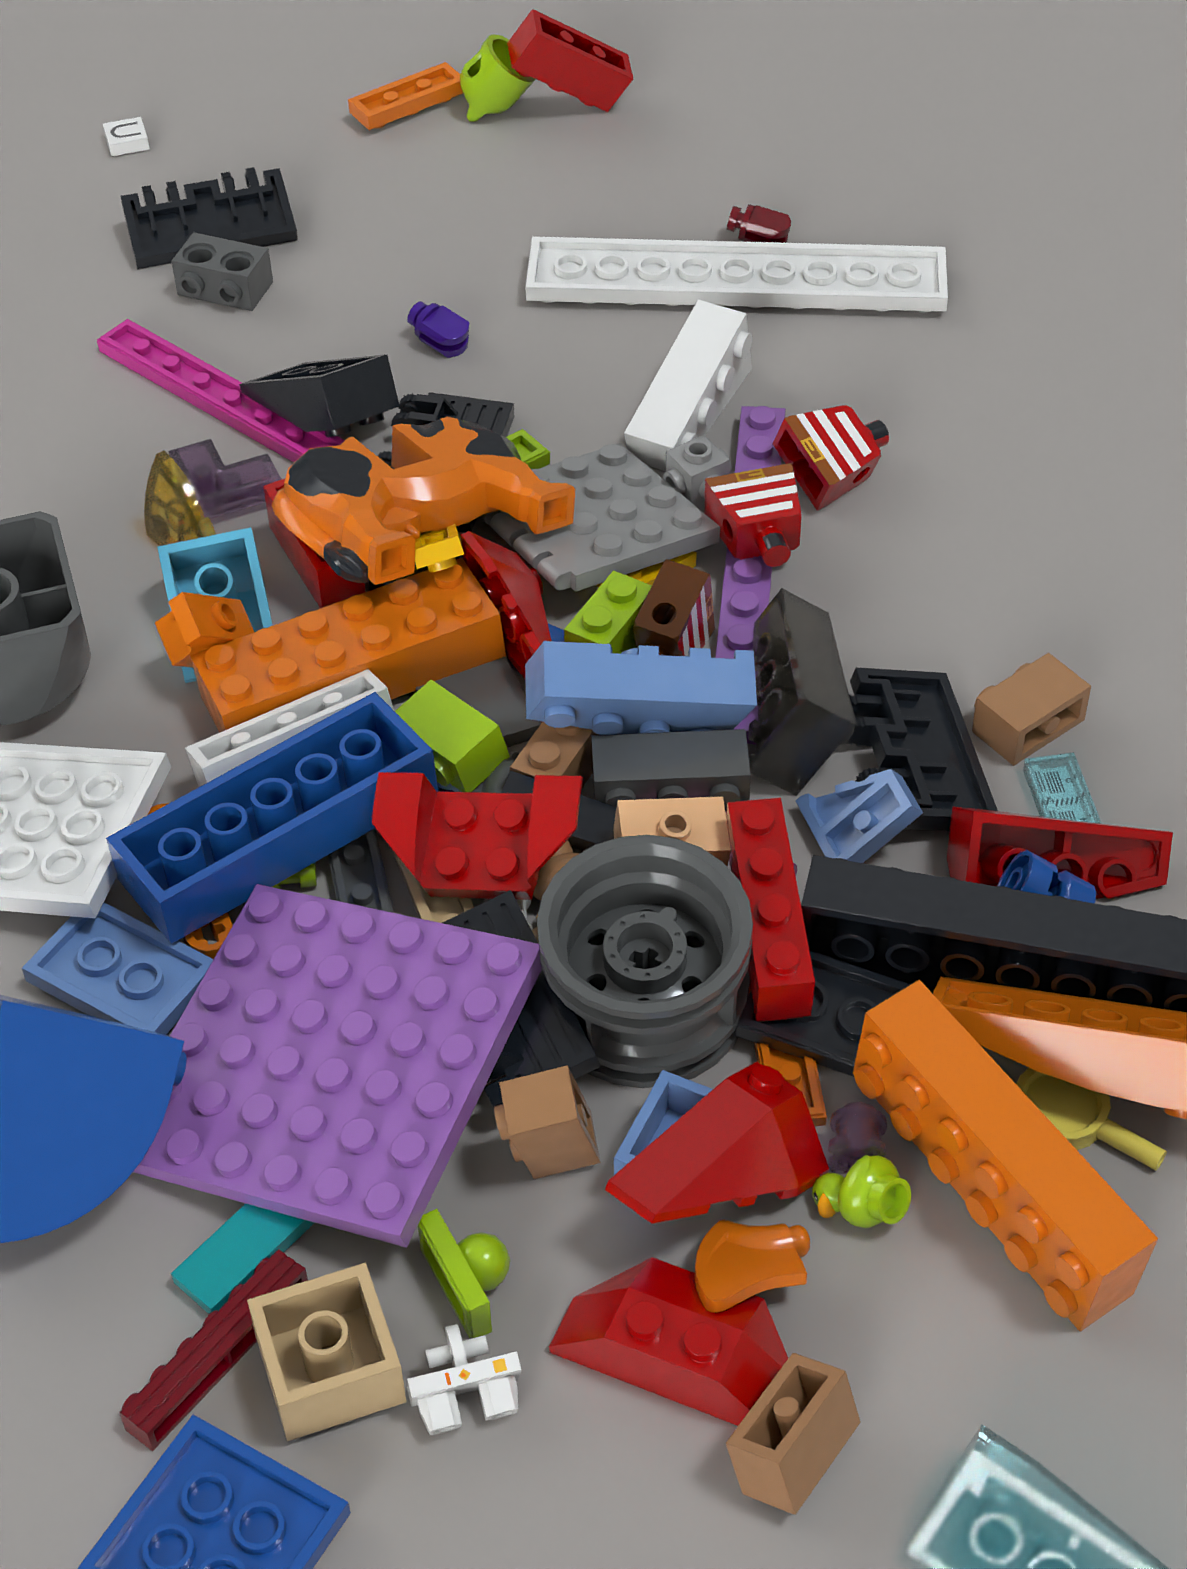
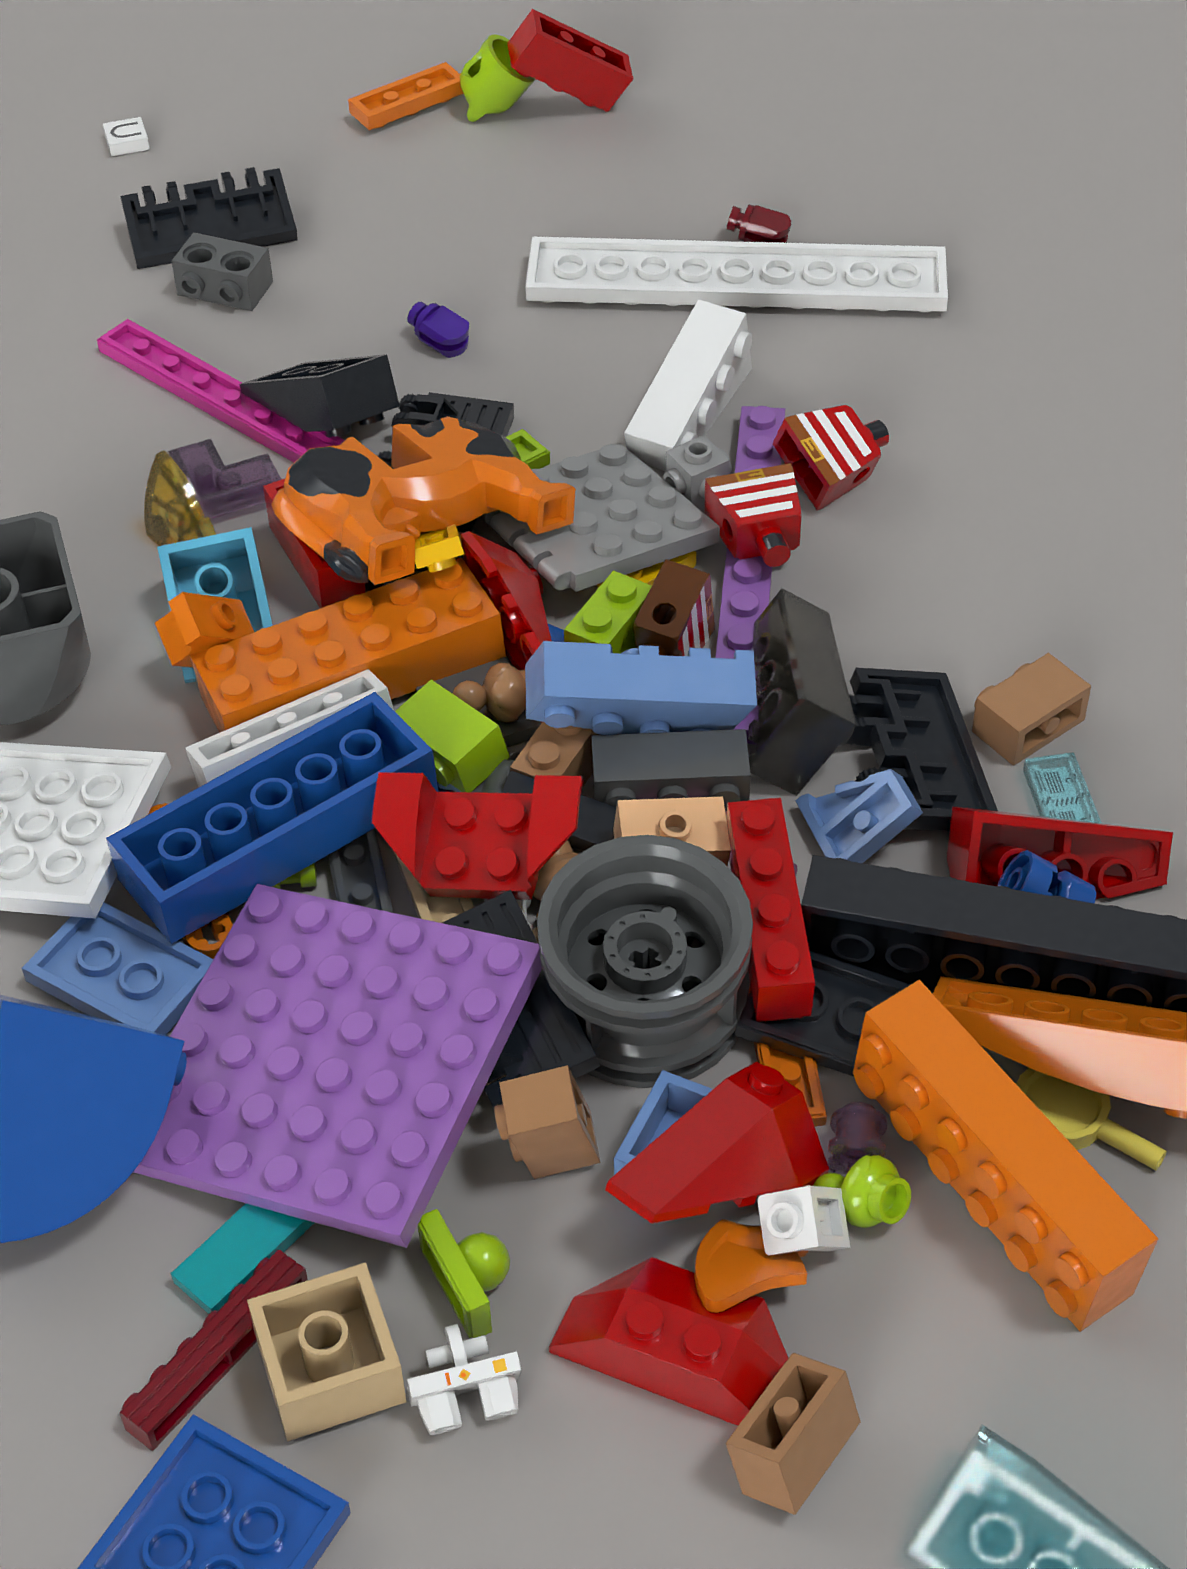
none -> medium nougat animal [452,663,526,723]
none -> white bracket [757,1186,851,1255]

